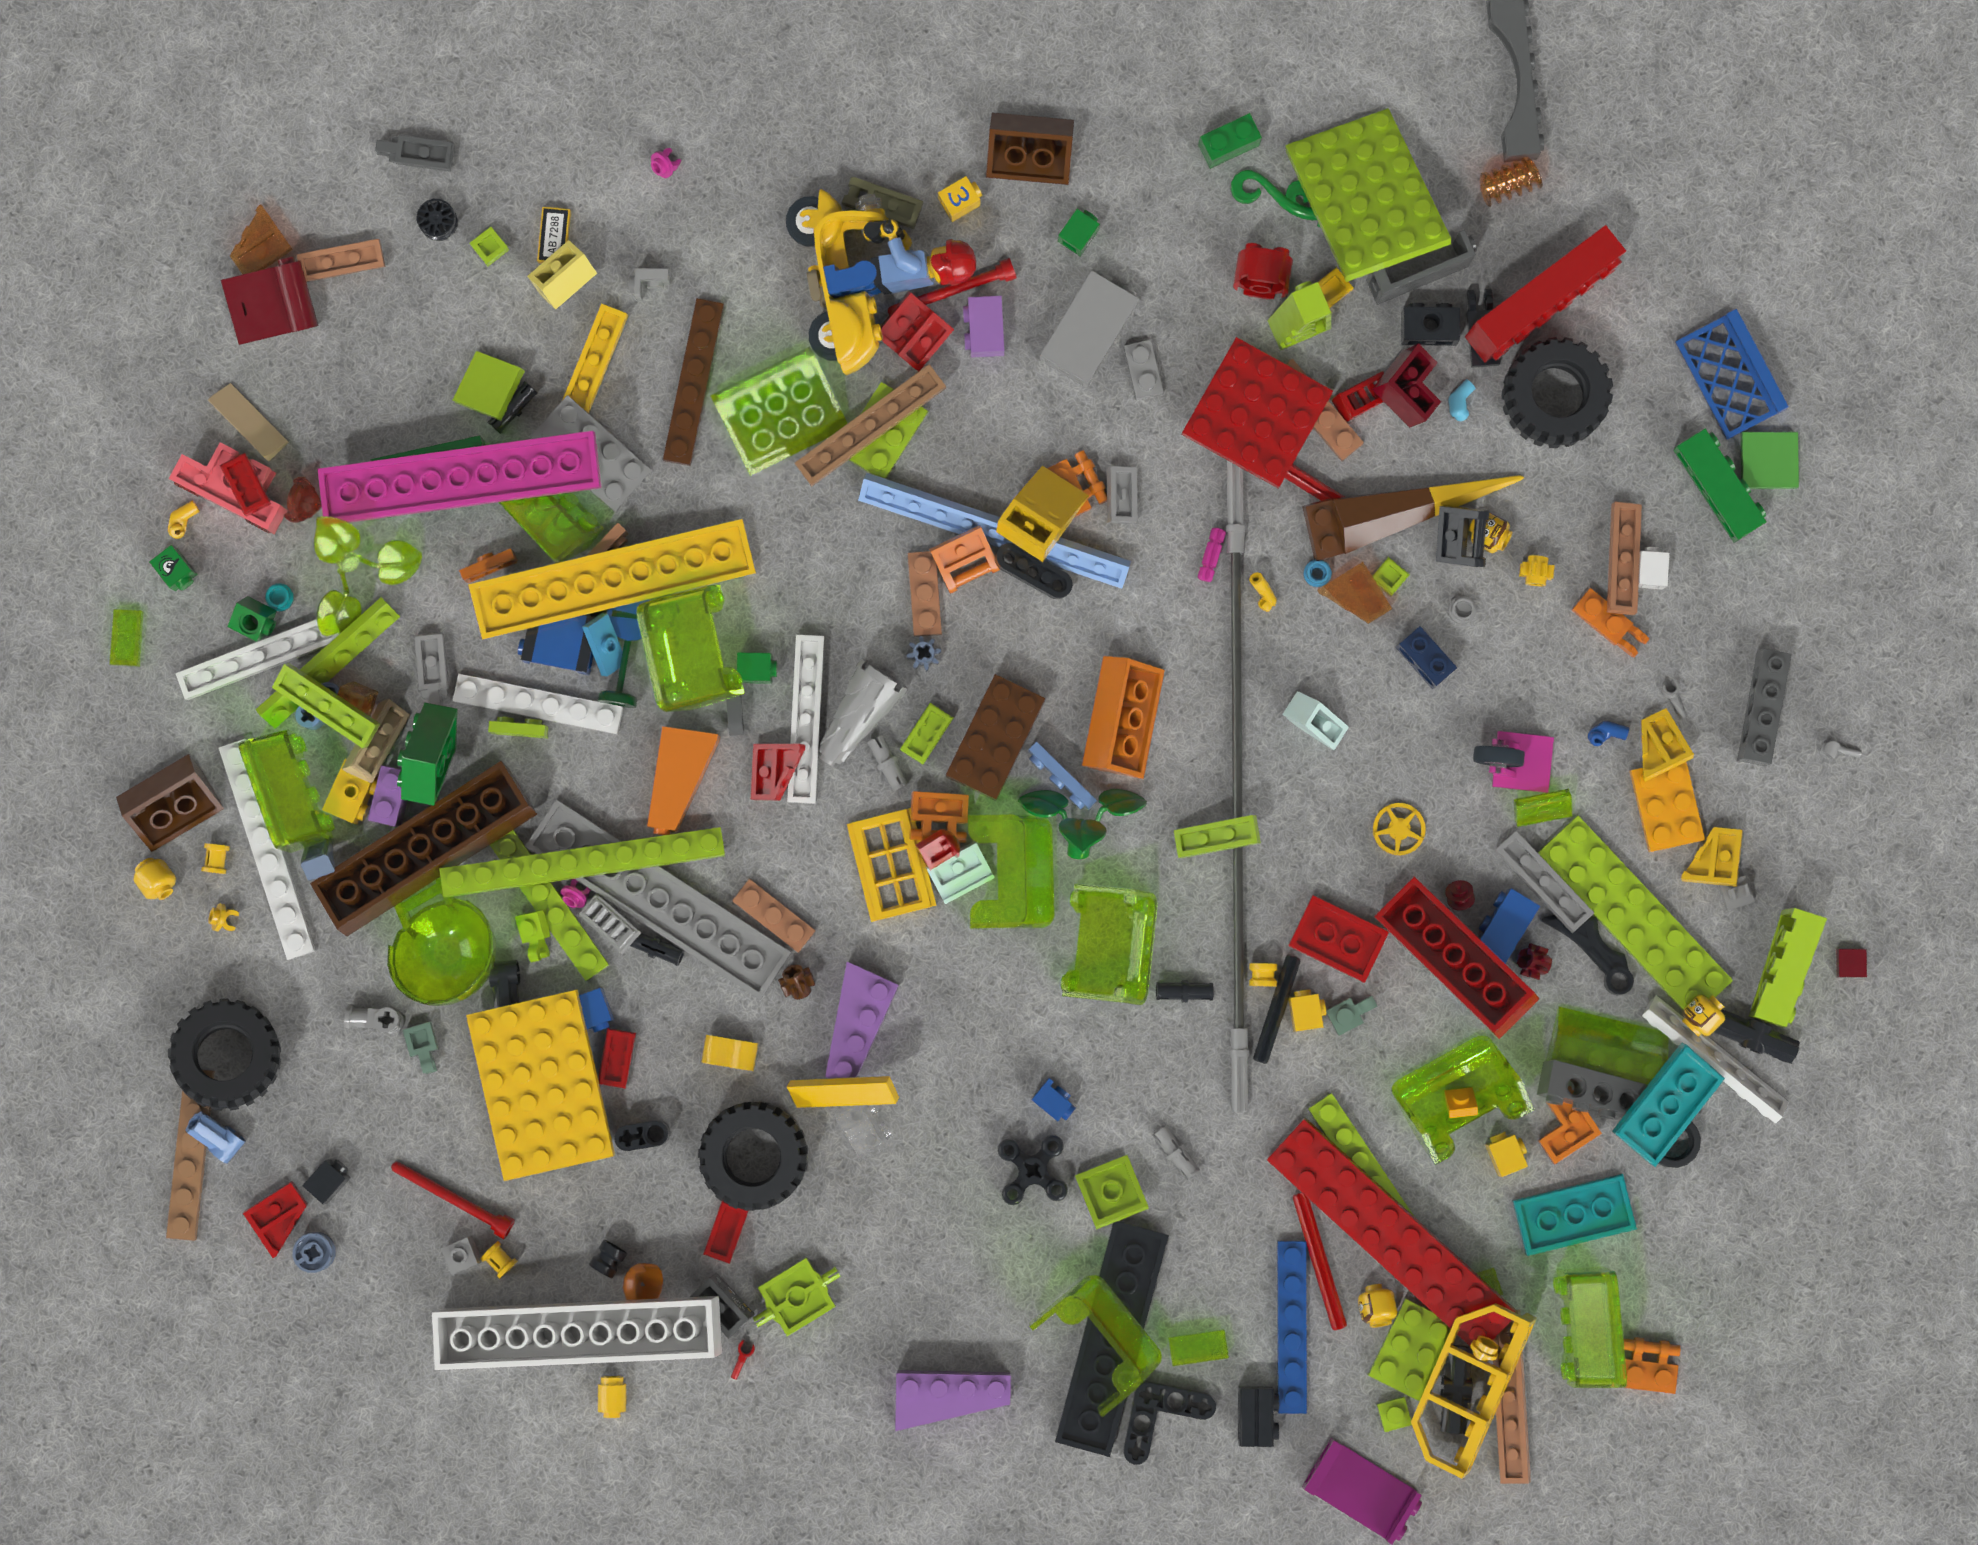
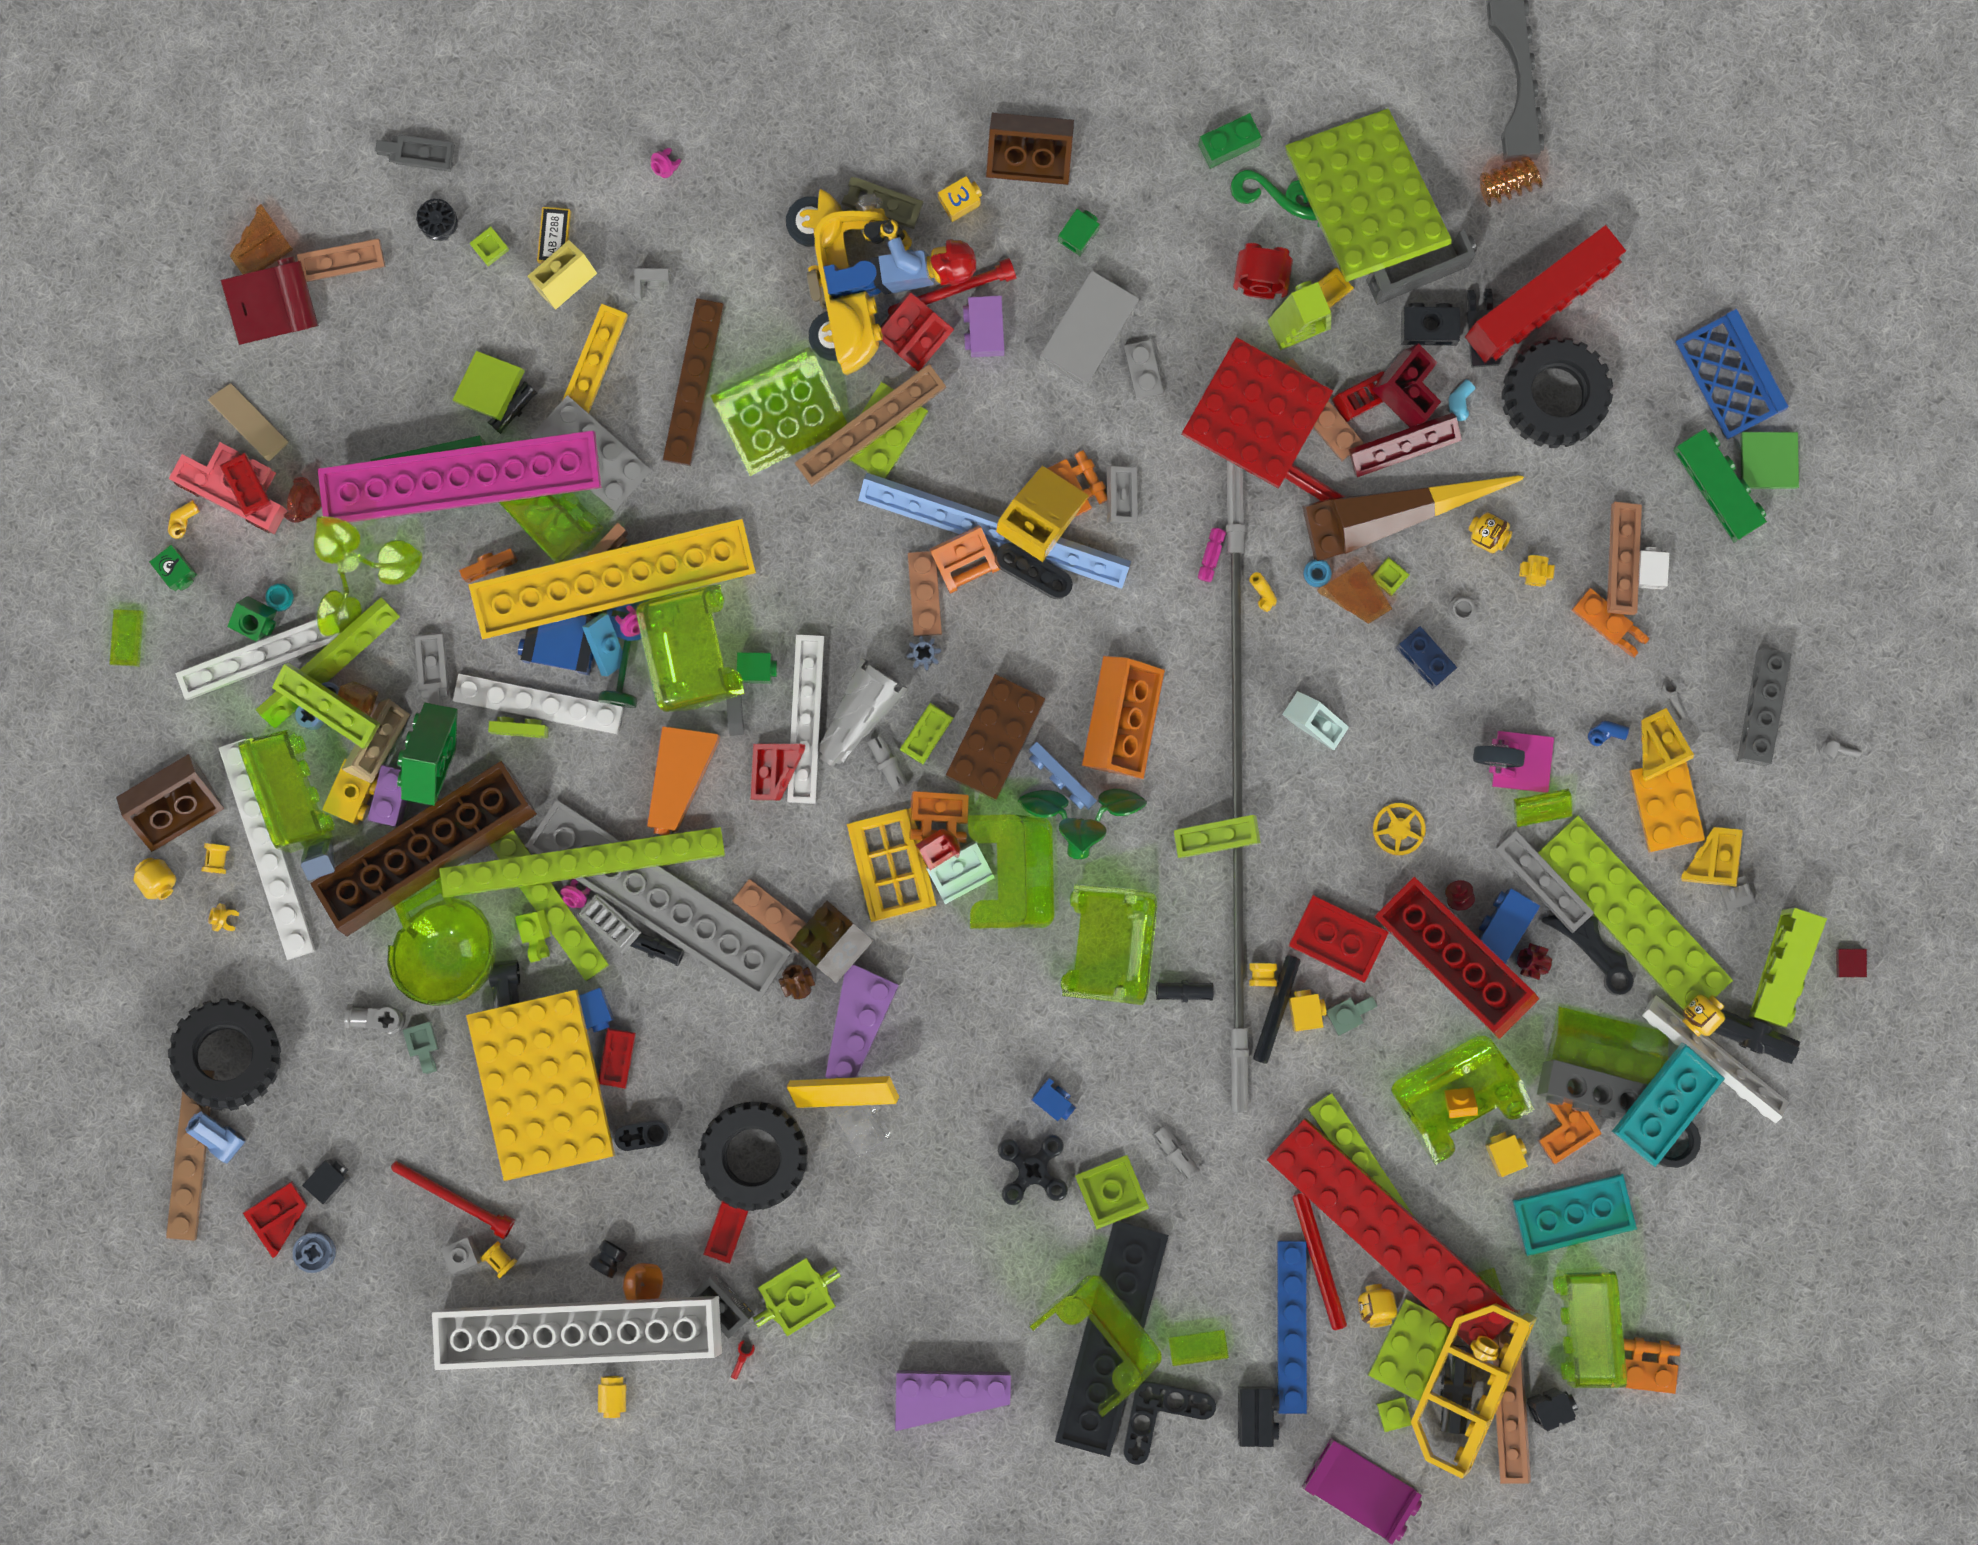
yellow axle [701,1035,759,1071] -> none
black plate [1436,505,1490,567] -> none
none -> dark pink plate [615,605,646,637]
none -> dark brown brick [790,900,873,983]
none -> plate [1348,413,1462,478]
none -> black brick [1527,1387,1578,1432]

